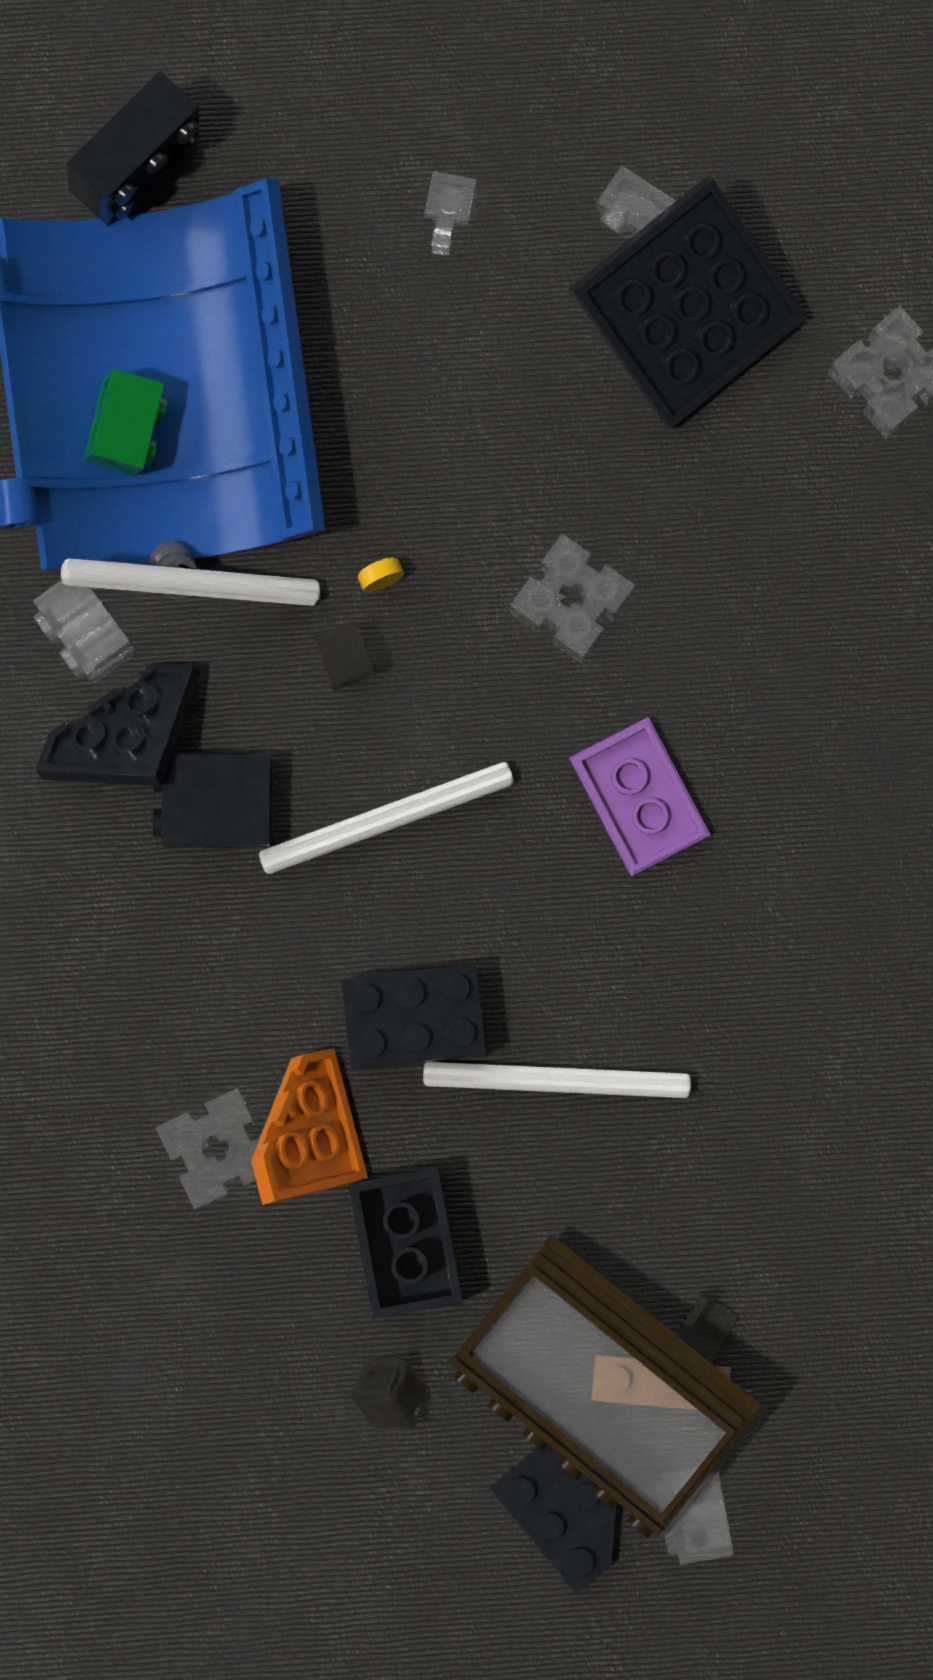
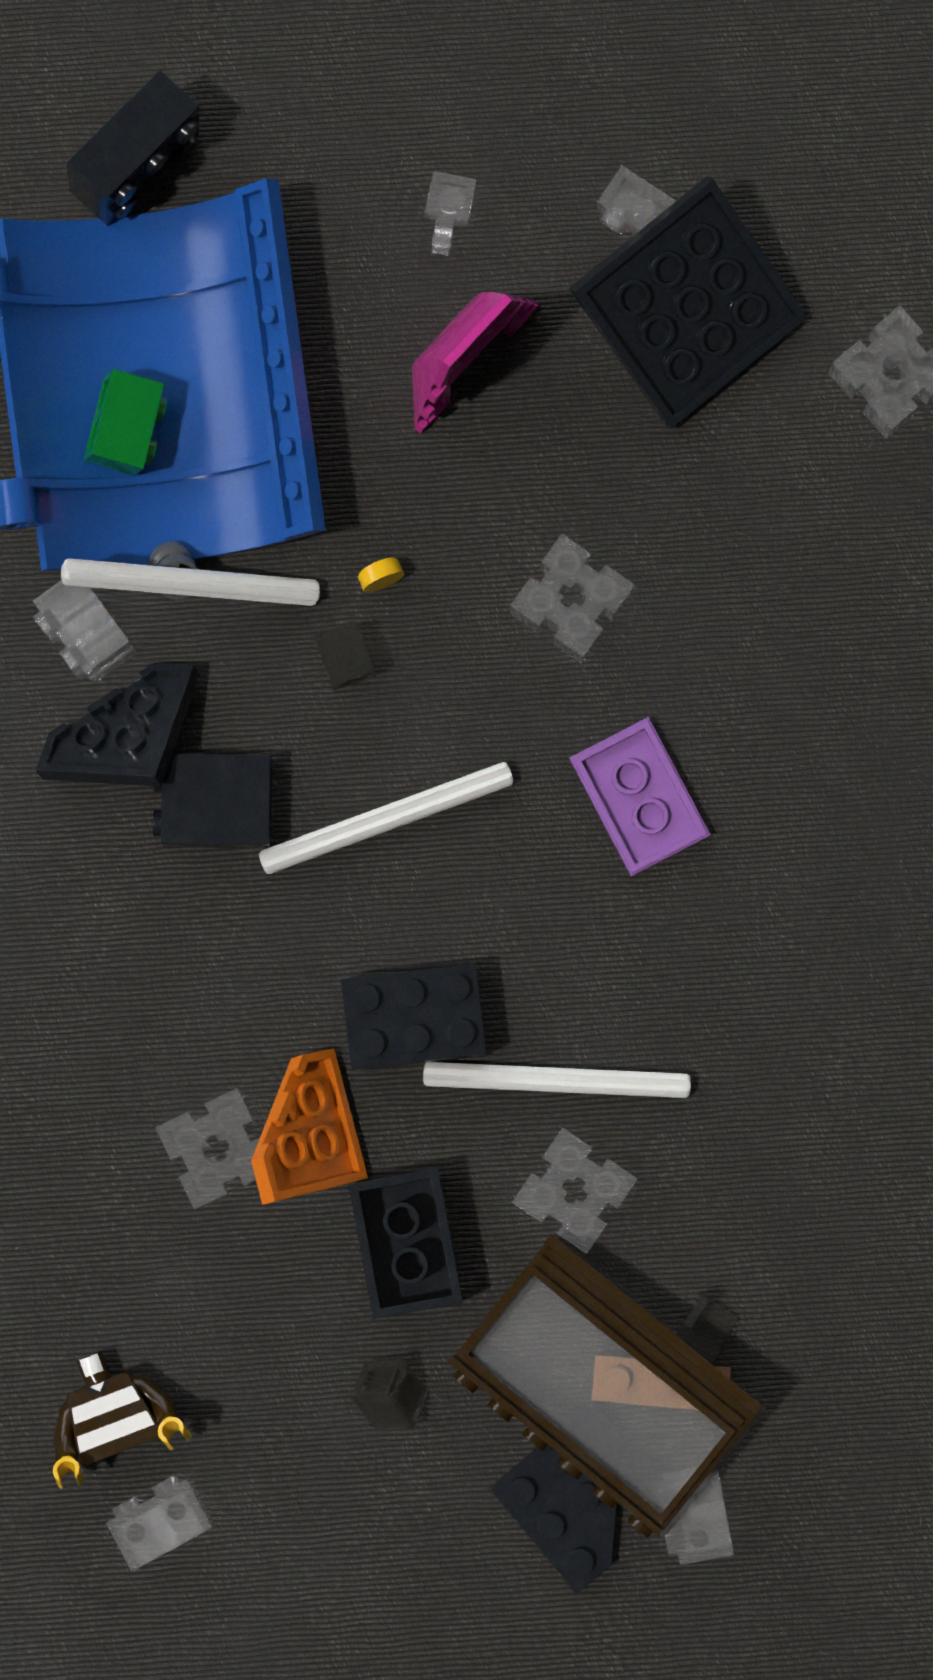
none -> torso [53,1352,191,1489]
none -> clear brick [106,1474,215,1572]
none -> dark pink wedge [412,292,540,434]
none -> clear brick [511,1128,637,1254]

